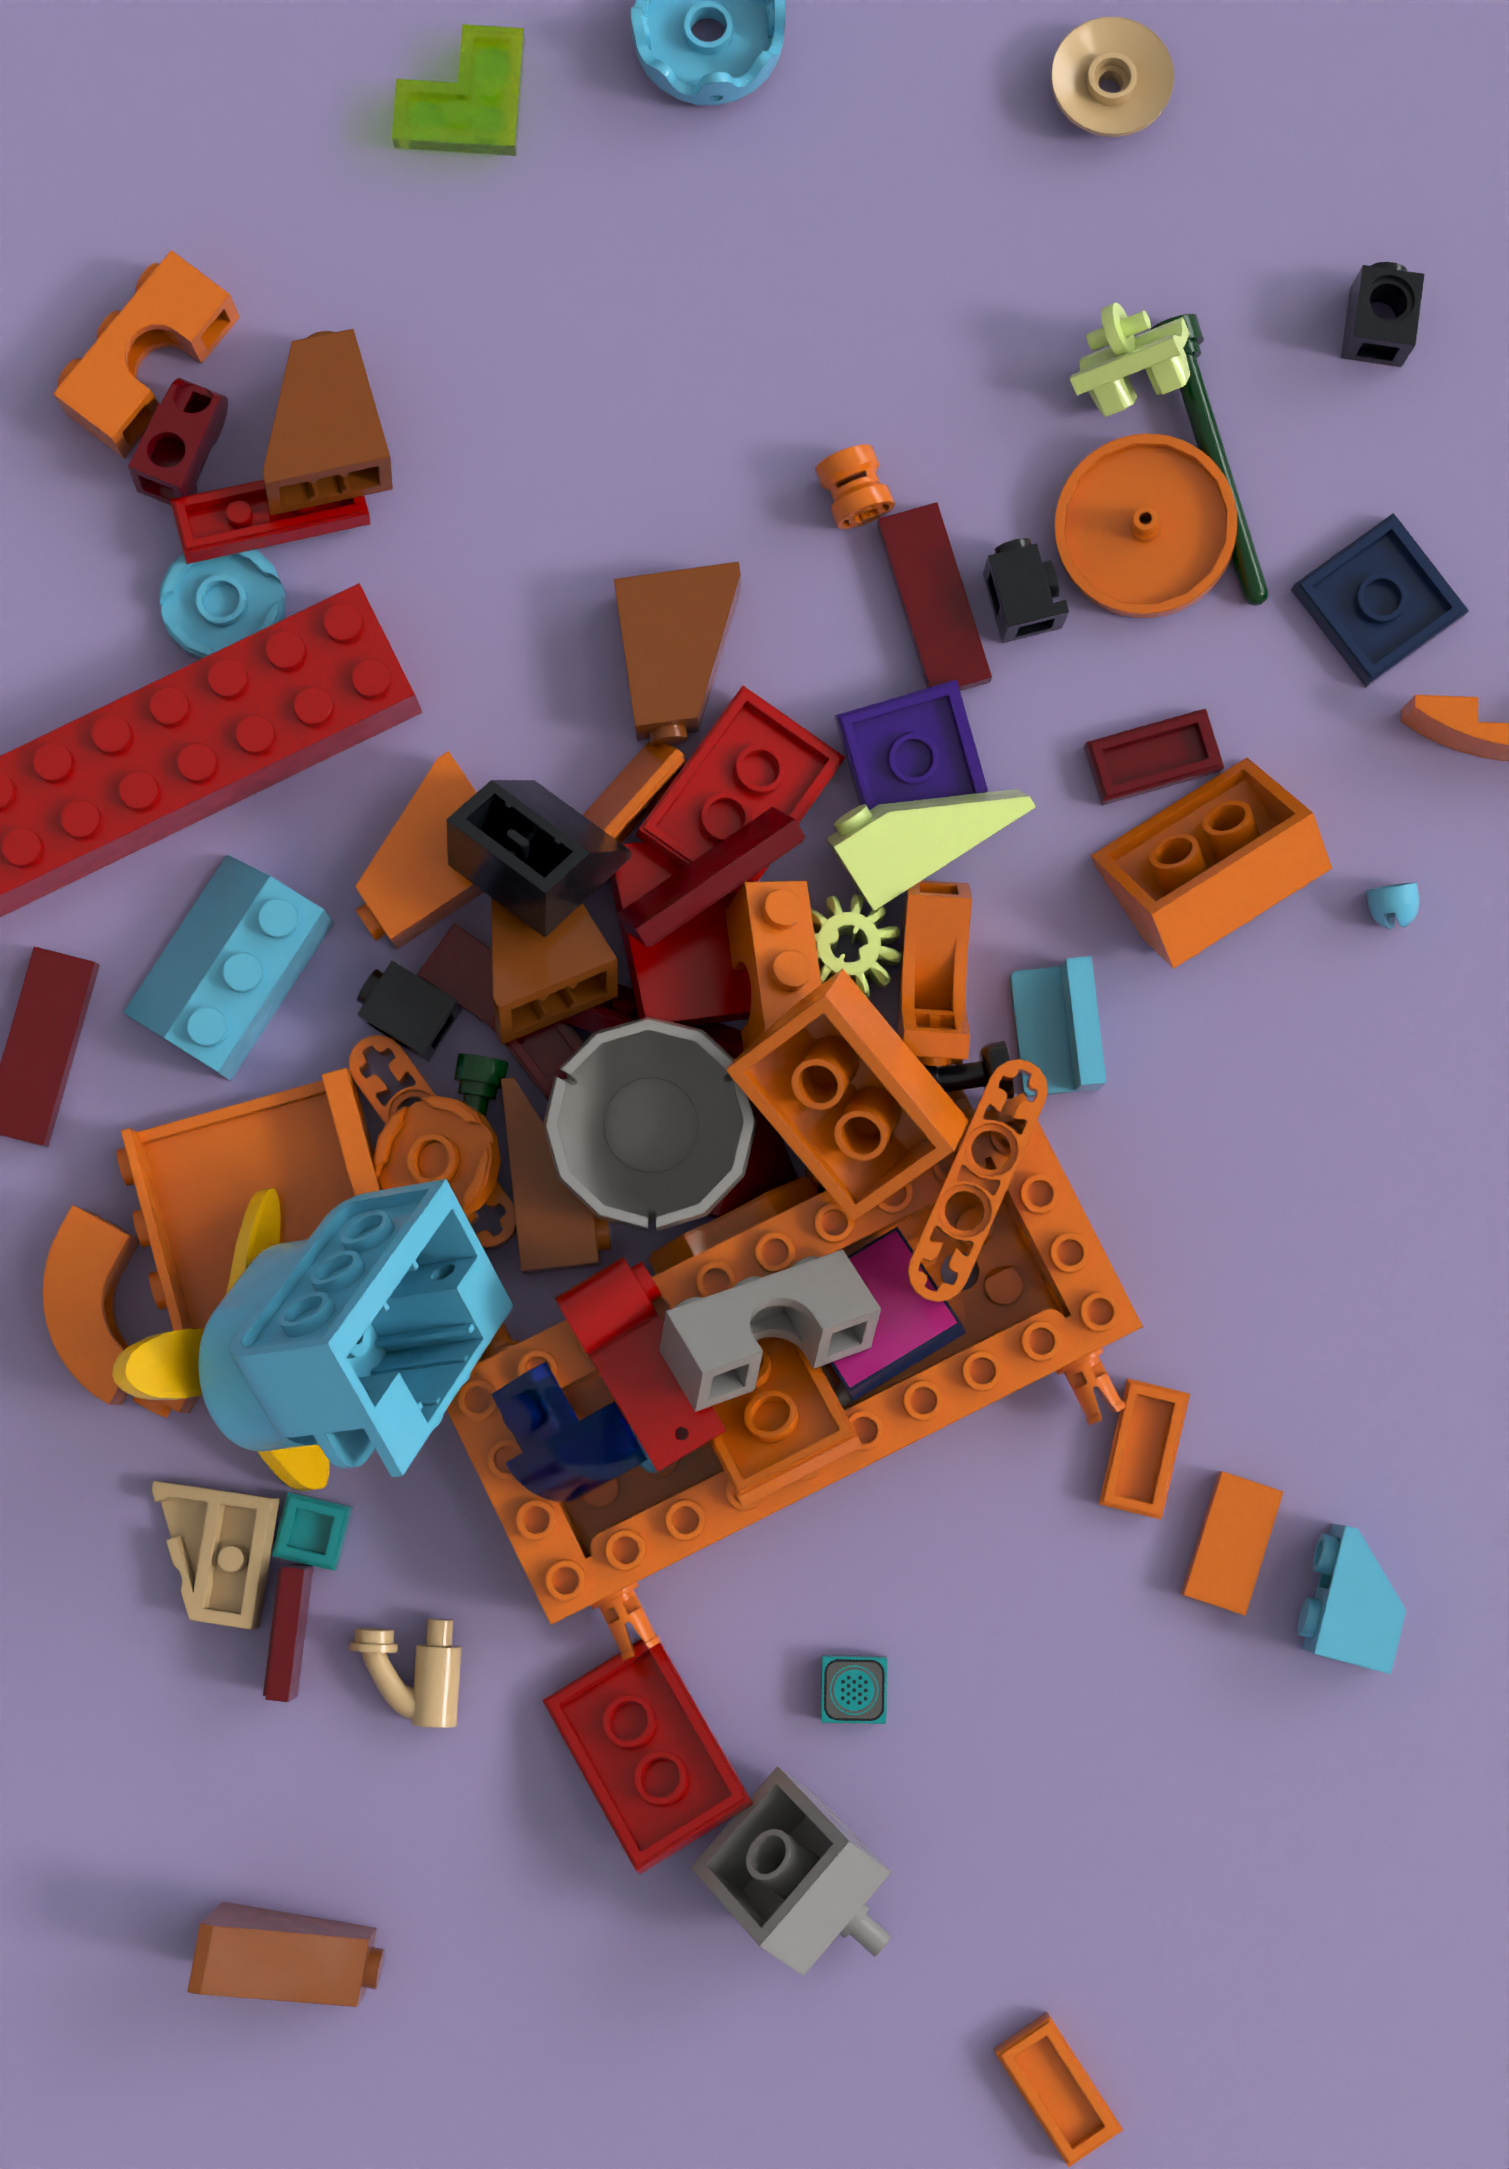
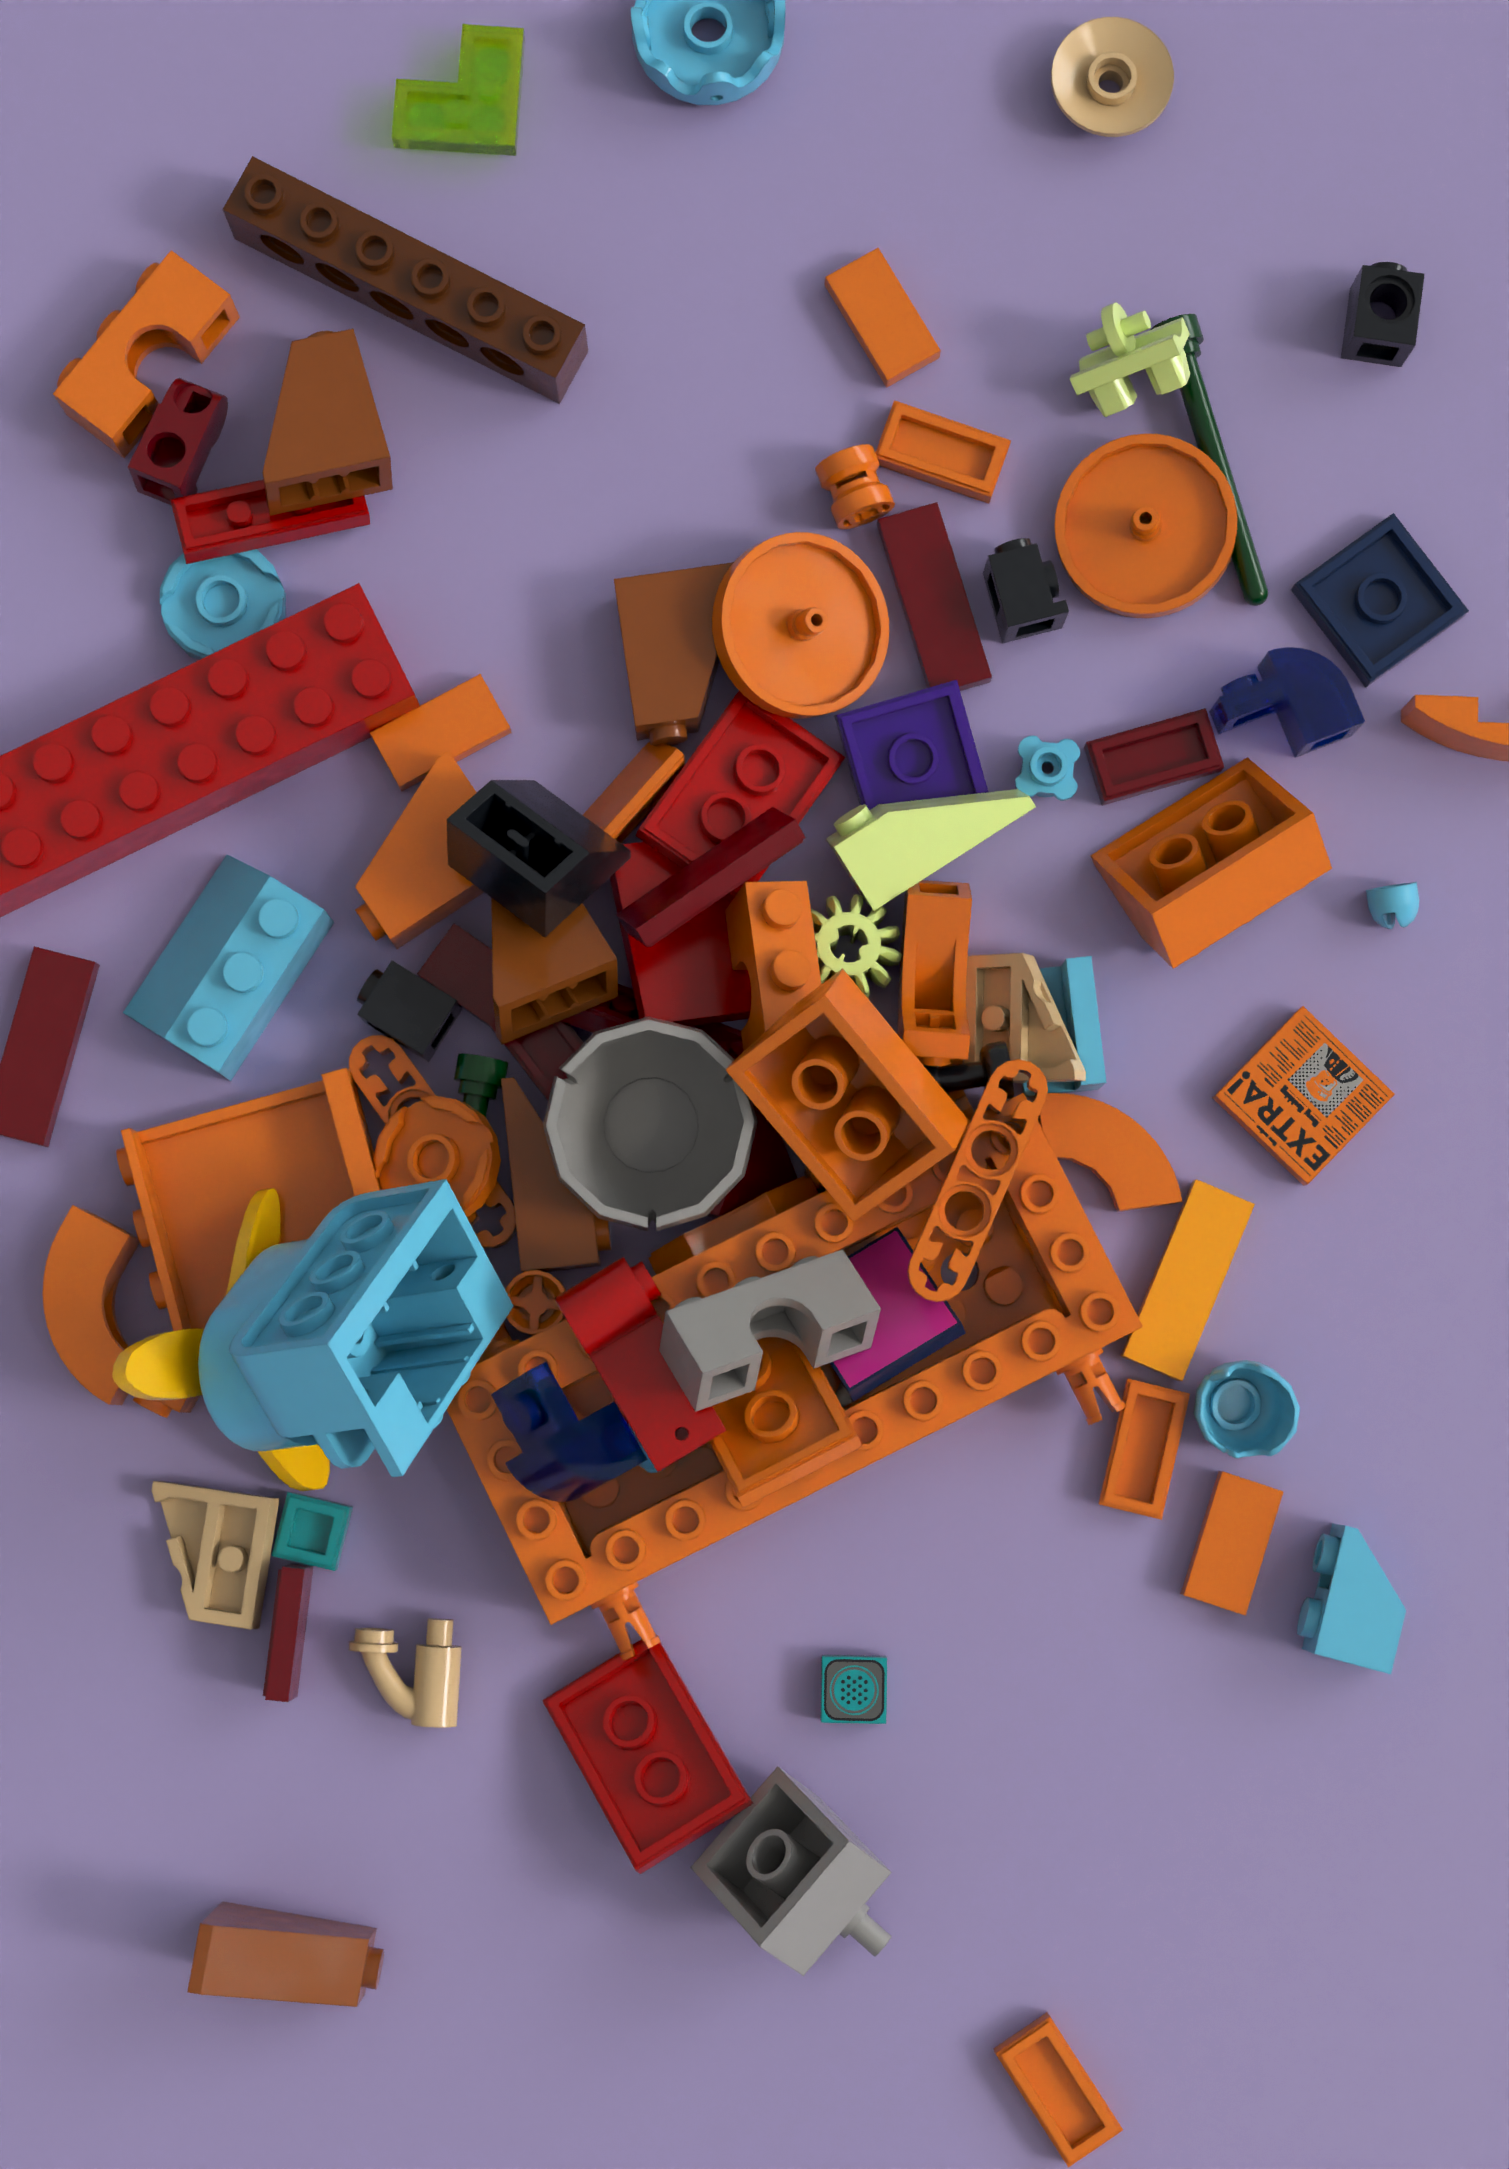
none -> reddish brown brick [222,156,588,404]
none -> orange tile [370,674,512,792]
none -> orange wheel [505,1270,566,1336]
none -> orange piece [712,532,889,719]
none -> orange tile [824,248,941,388]
none -> orange tile [875,400,1011,504]
none -> tan wing [964,953,1086,1083]
none -> medium azure plate [1015,736,1080,801]
none -> orange tile [1038,1093,1183,1212]
none -> light orange tile [1120,1179,1255,1381]
none -> medium azure hair [1193,1360,1300,1459]
none -> clear blue brick [1209,647,1365,758]
none -> orange tile [1212,1006,1395,1186]

